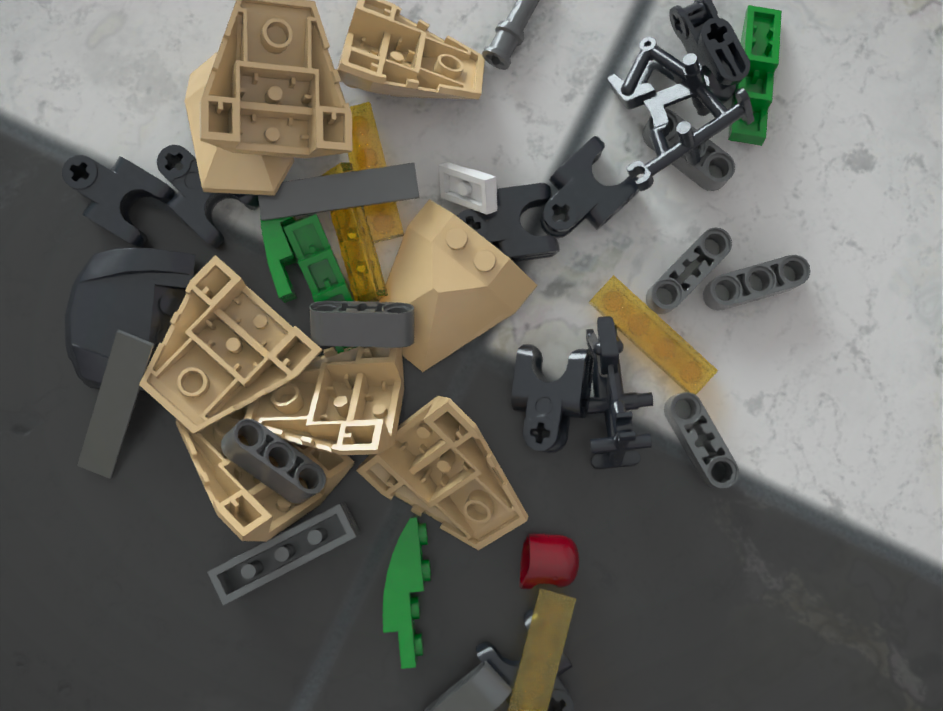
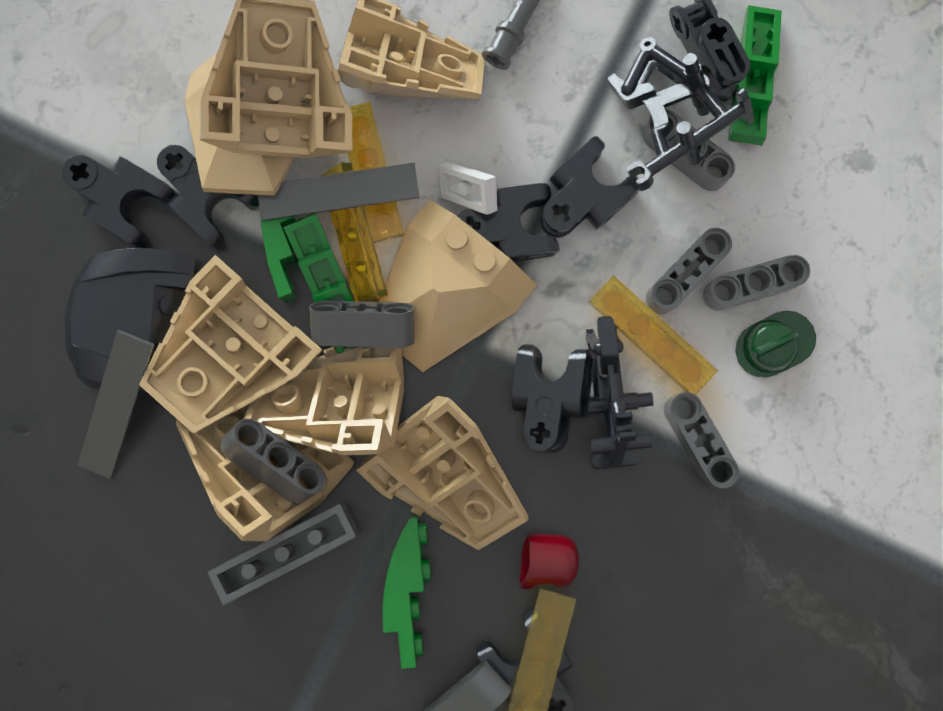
none -> dark green piece [735,310,816,378]

